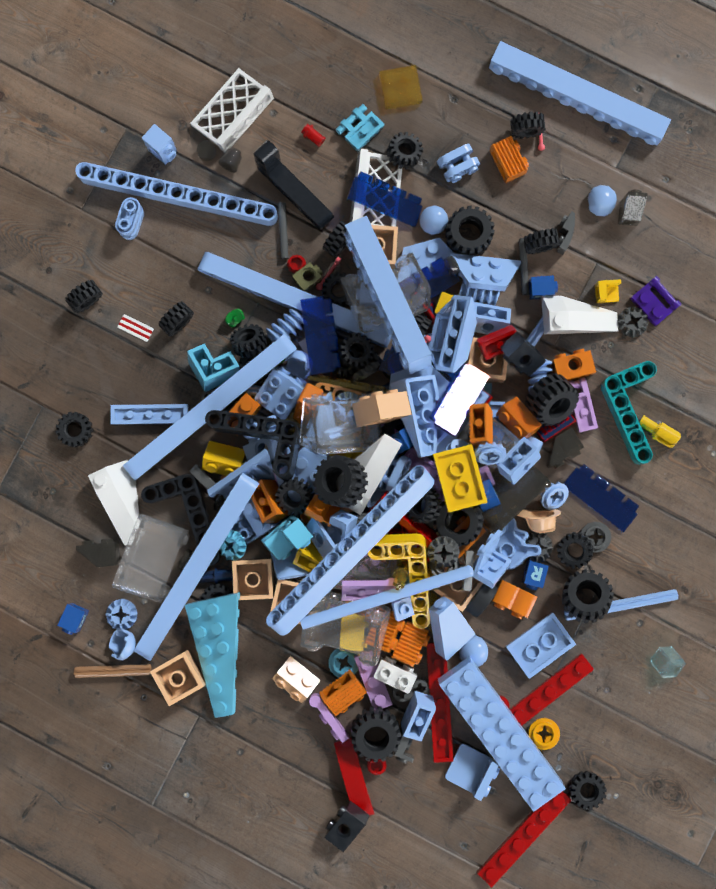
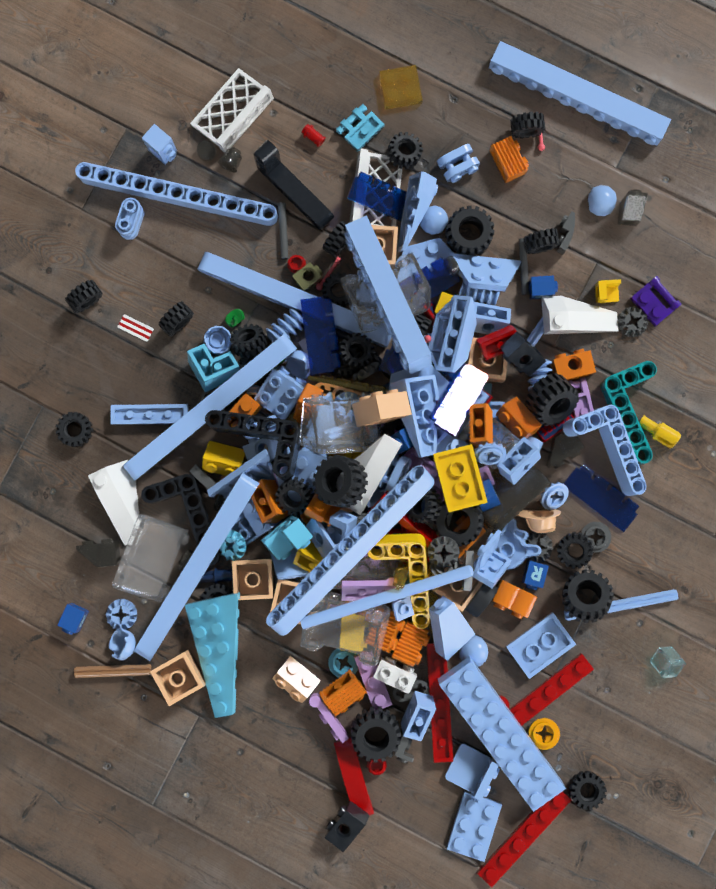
none -> light blue hair [203,326,231,355]
none -> light blue wedge [397,171,438,252]
none -> light blue plate [446,790,502,862]
none -> light blue beam [563,405,646,496]

